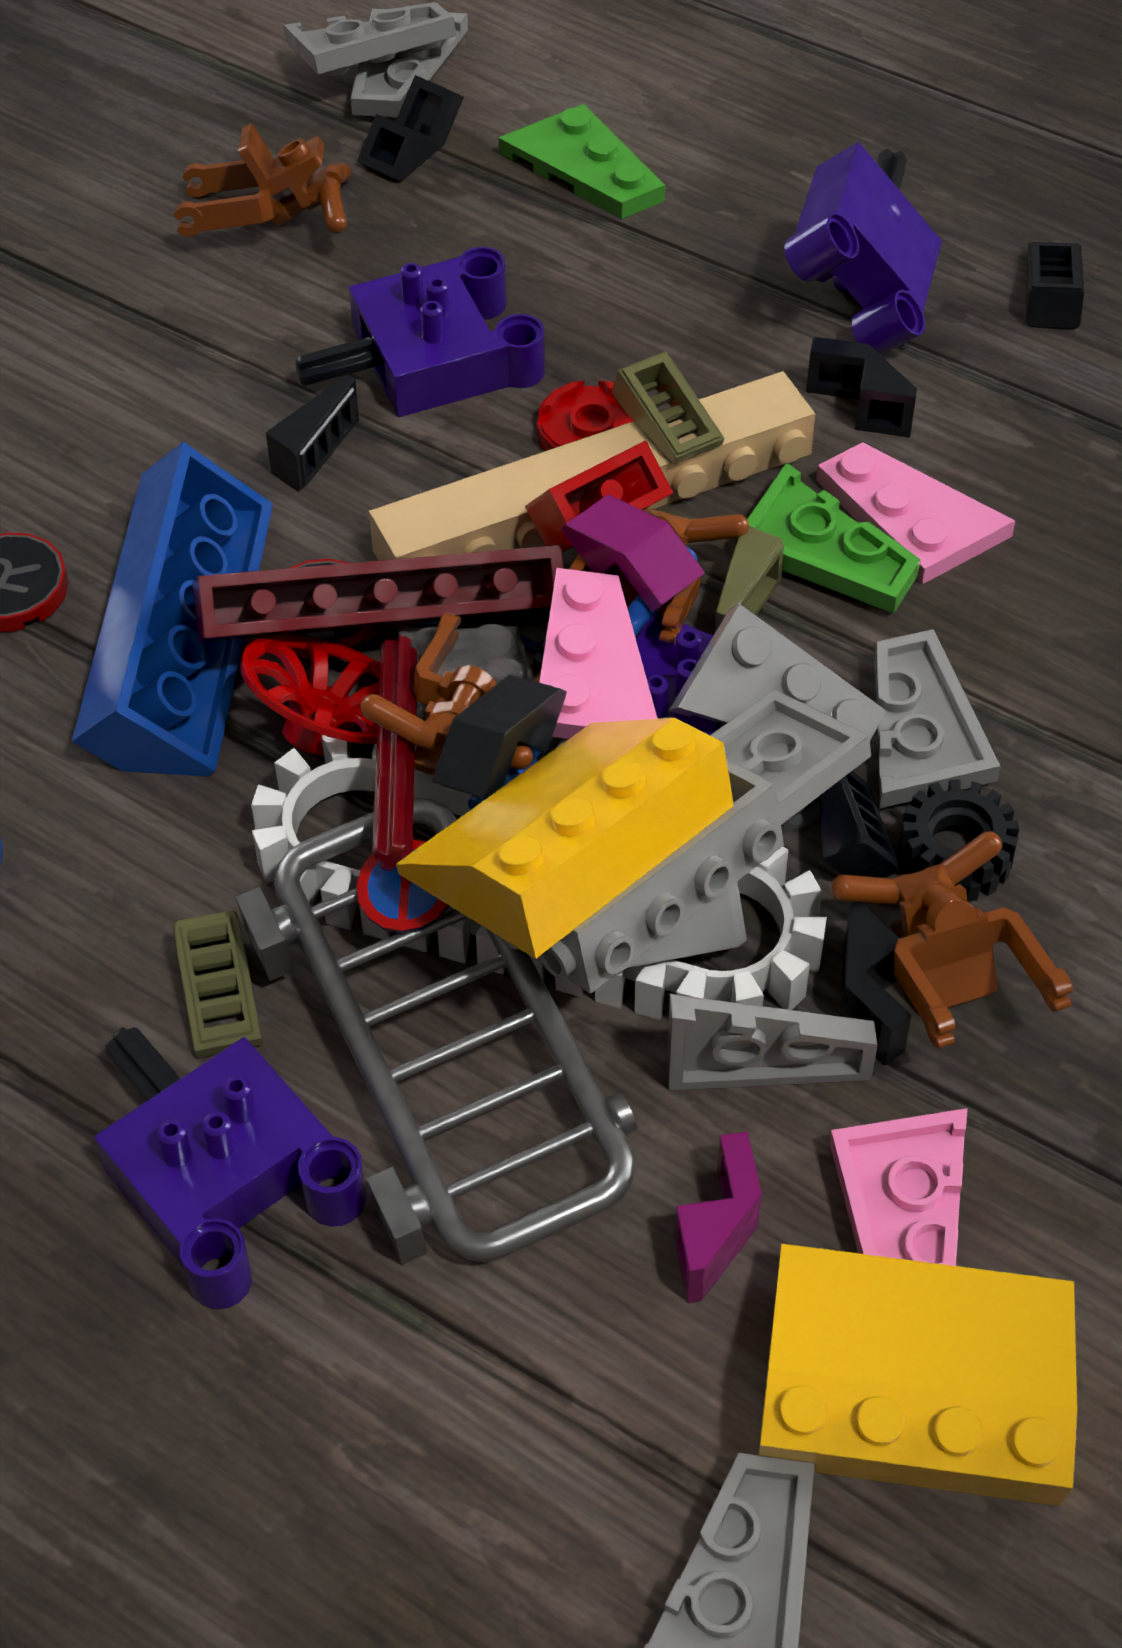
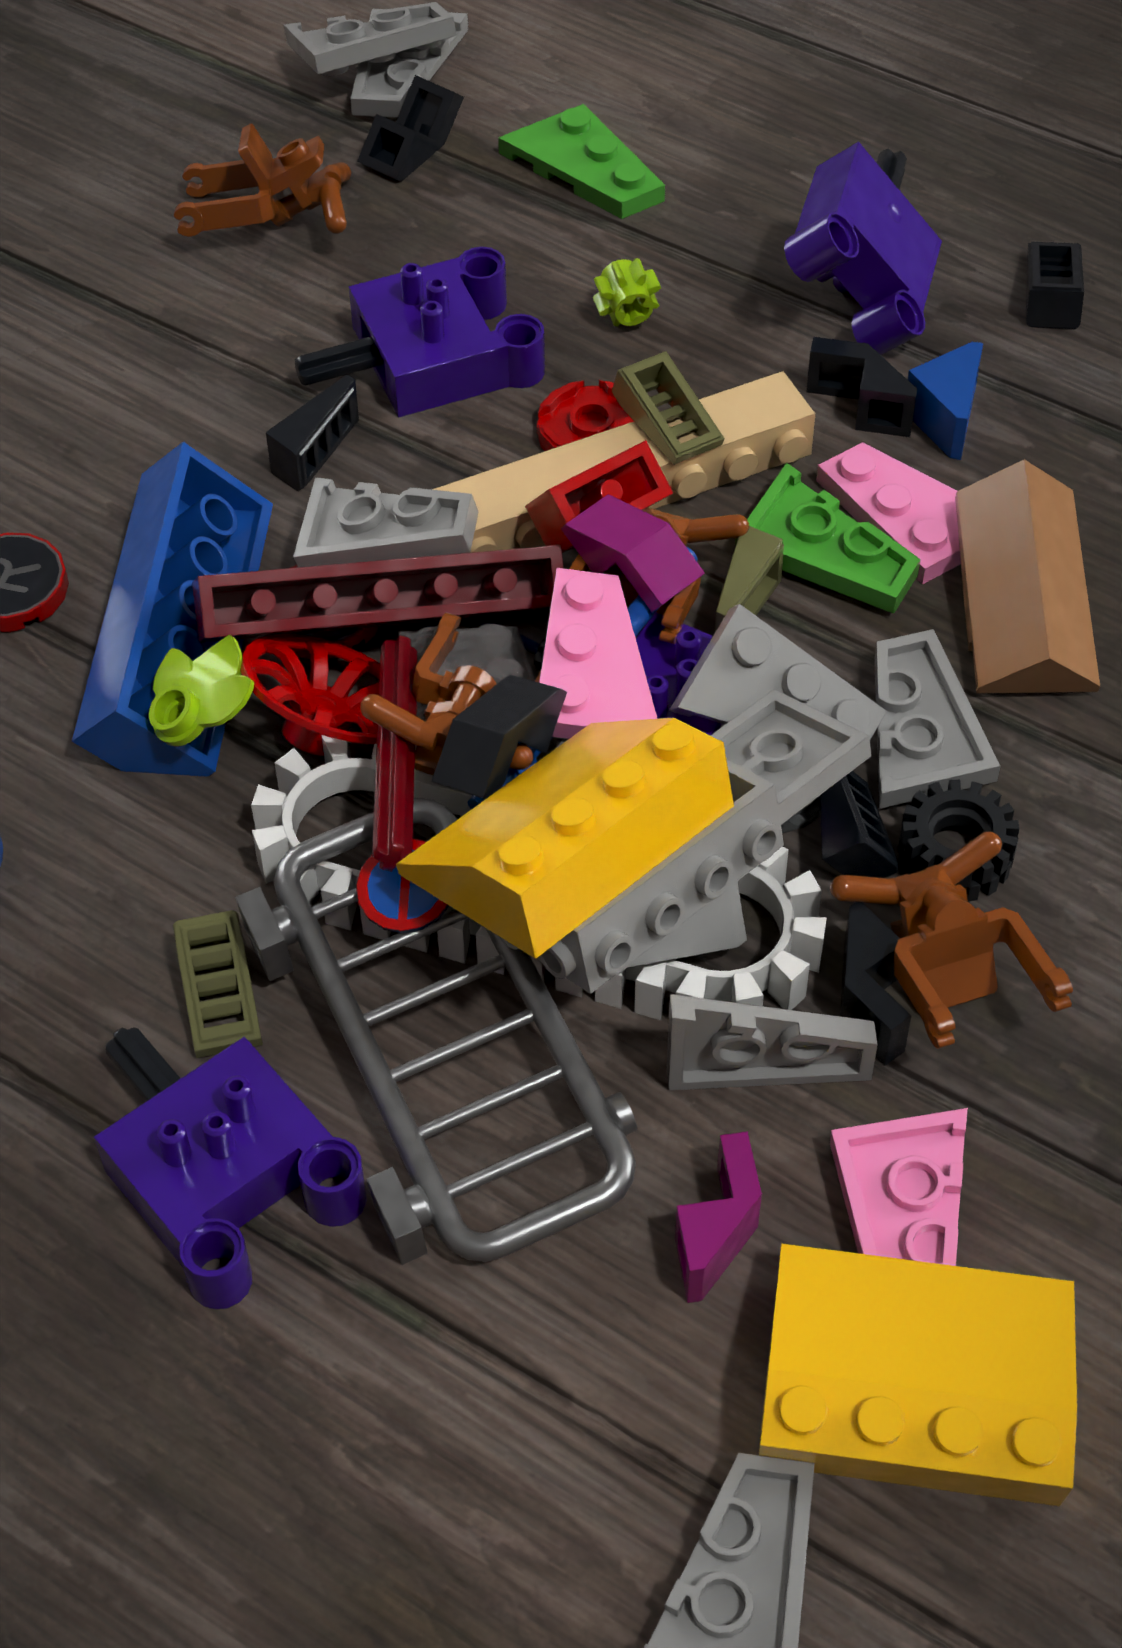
none -> lime plate [149,635,254,747]
none -> light grey wing [293,478,479,567]
none -> lime gear [592,258,661,327]
none -> blue slope [907,342,983,460]
none -> medium nougat slope [955,459,1100,693]

